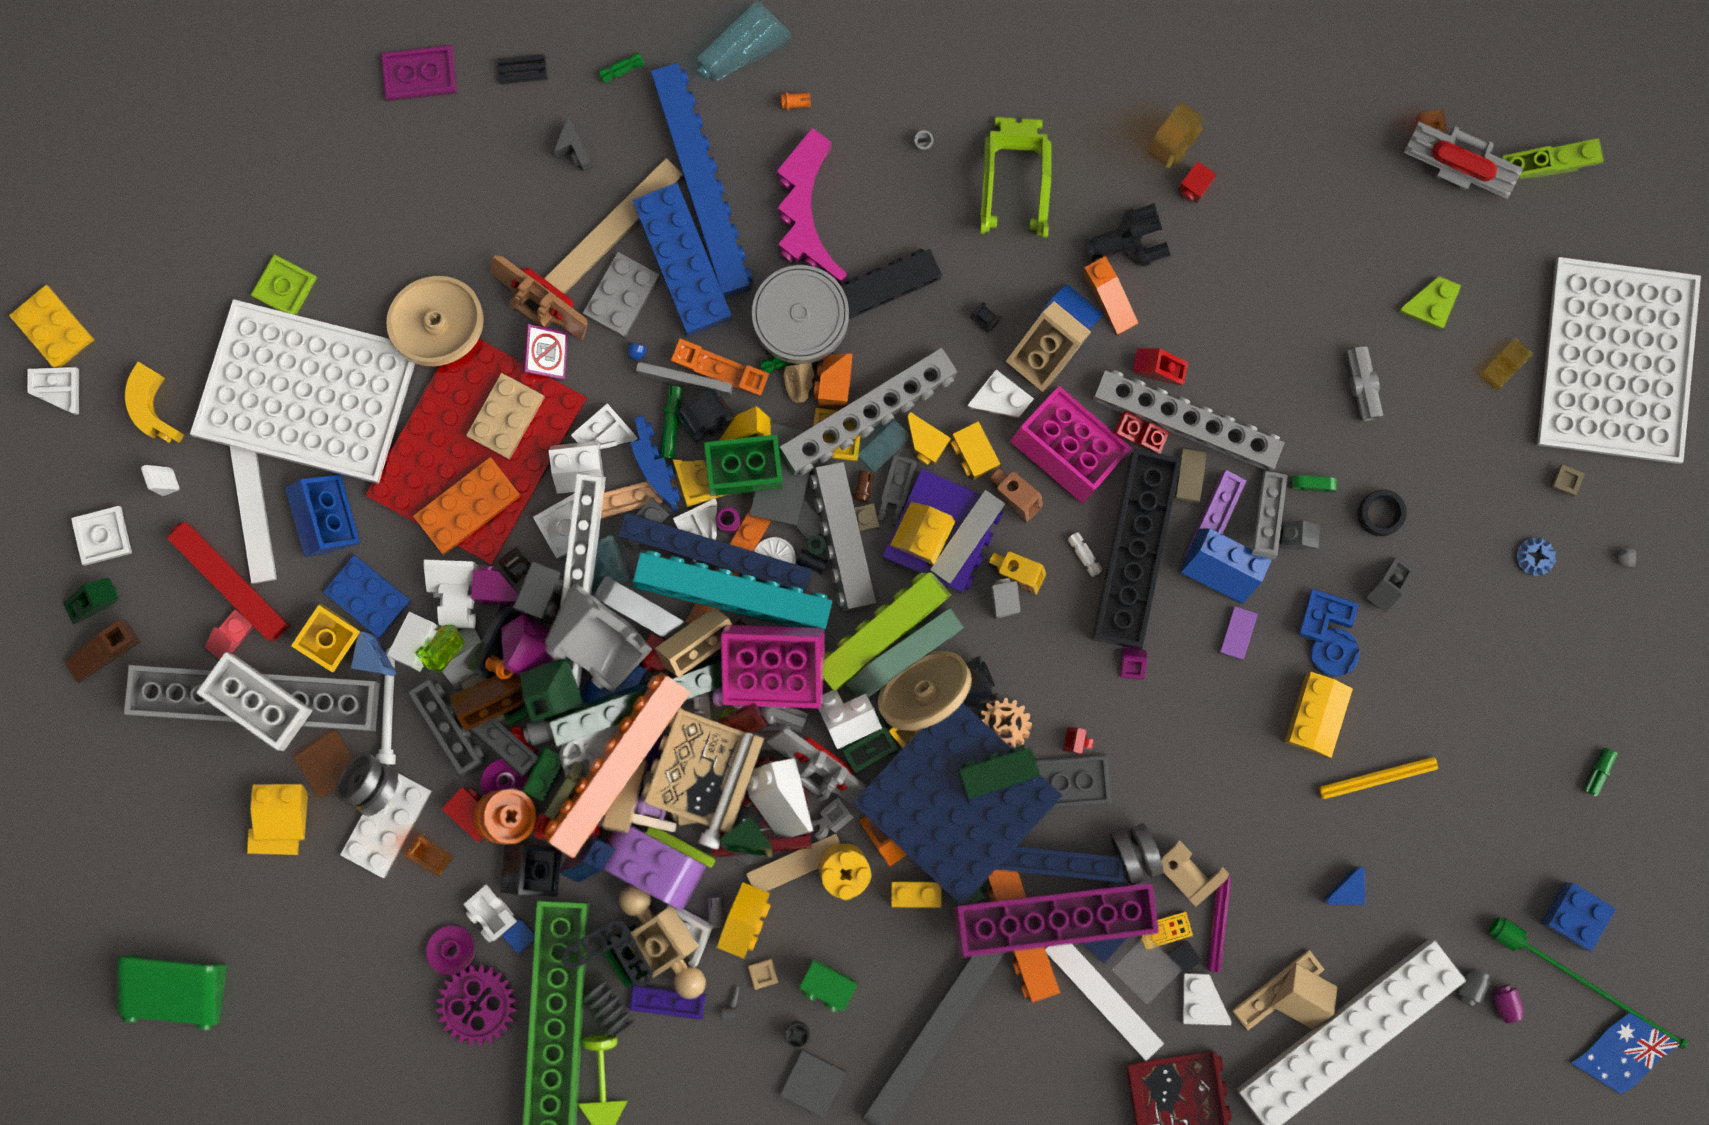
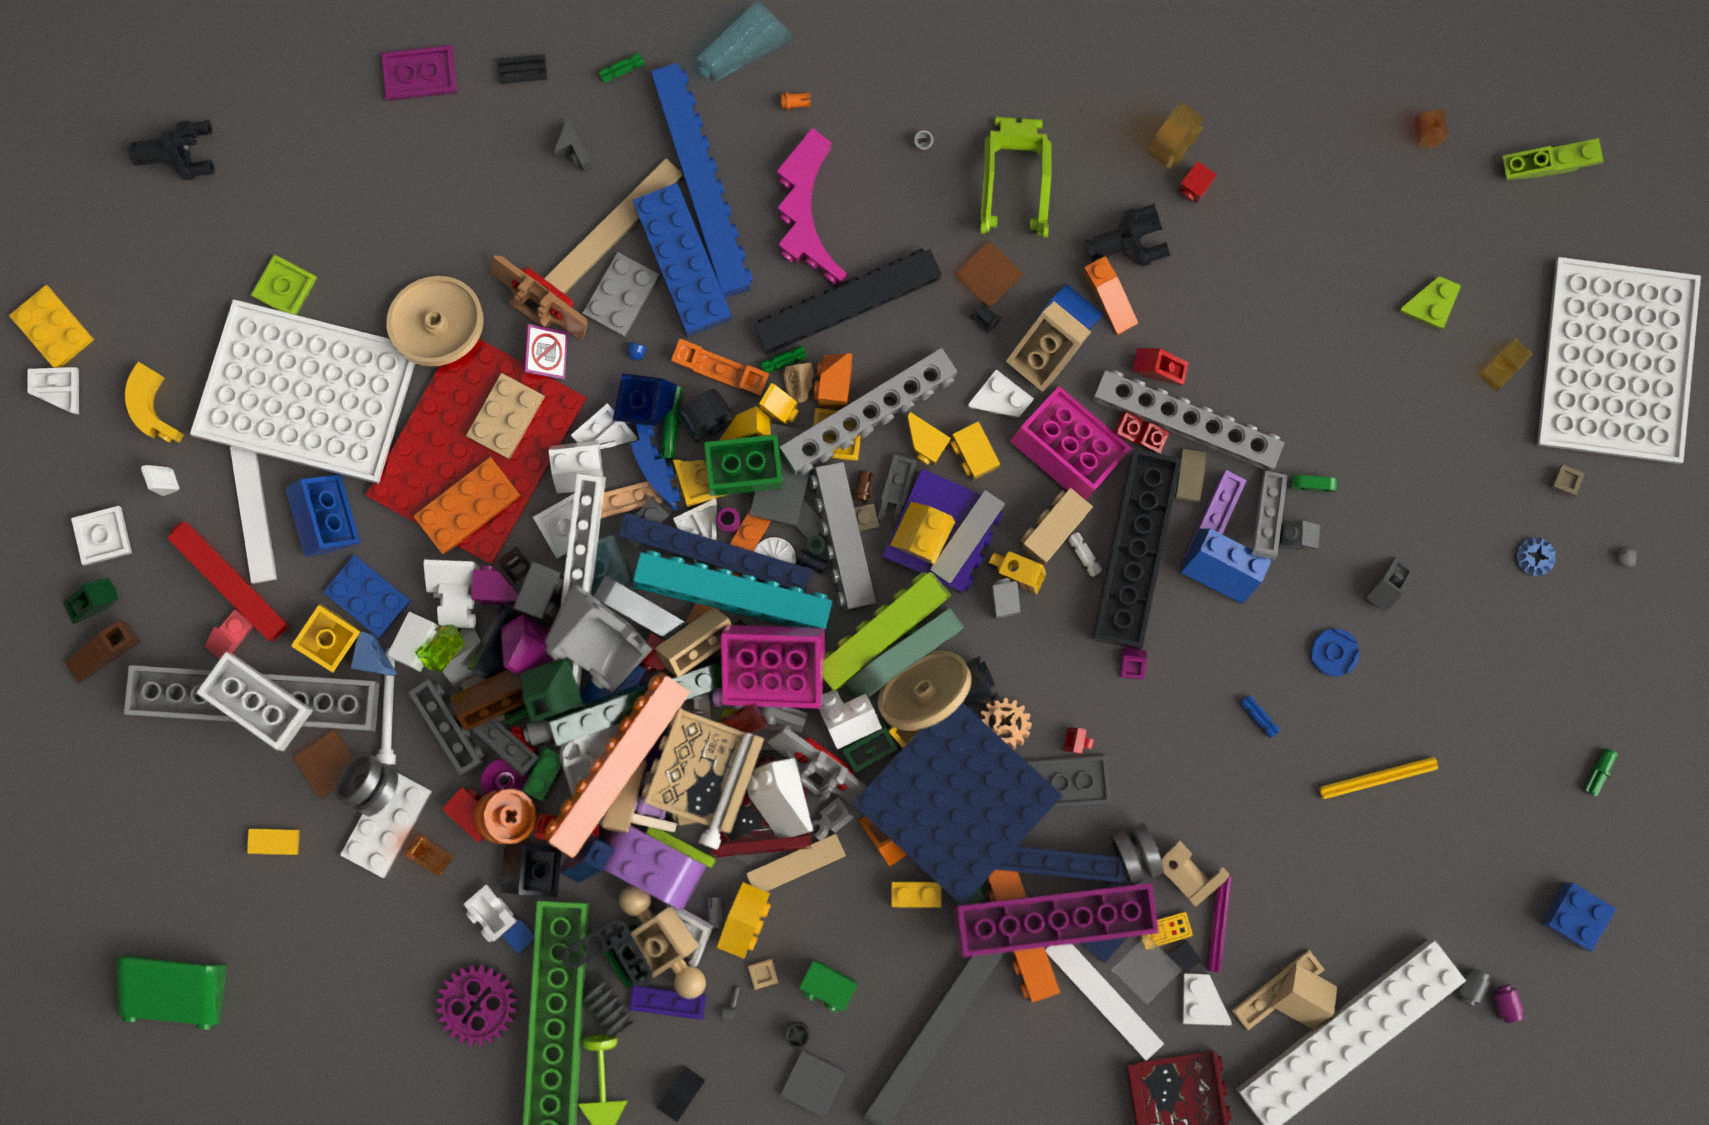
yellow slope [251,784,308,841] -> none
magenta dish [426,925,475,975] -> none
orange pin [485,656,513,679] -> none
olive plate [545,762,584,820] -> none
light grey tile [636,362,733,397] -> none
dark green slope [720,817,773,858] -> none
light grey brick [752,265,849,364] -> none
yellow brick [819,843,871,900] -> none
clear light blue slope [858,419,911,472] -> none
dark green brick [958,745,1040,800] -> none
nougat torso [990,469,1043,523] -> none
medium lavender tile [1219,606,1258,660] -> none
yellow slope [1284,672,1352,758] -> none
blue plate [1298,589,1359,643] -> none
blue slope [1322,866,1365,905] -> none
light grey piece [1346,346,1383,421] -> none
black tyre [1358,490,1407,537] -> none
light grey piece [1404,122,1523,199] -> none
flag [1488,917,1688,1094] -> none
none -> black wheel [128,119,215,180]
none -> clear blue slope [612,373,677,427]
none -> black slope [657,1066,705,1122]
none -> yellow slope [759,383,799,426]
none -> clear orange tile [956,241,1023,309]
none -> tan brick [1020,488,1093,565]
none -> blue axle [1240,695,1280,738]

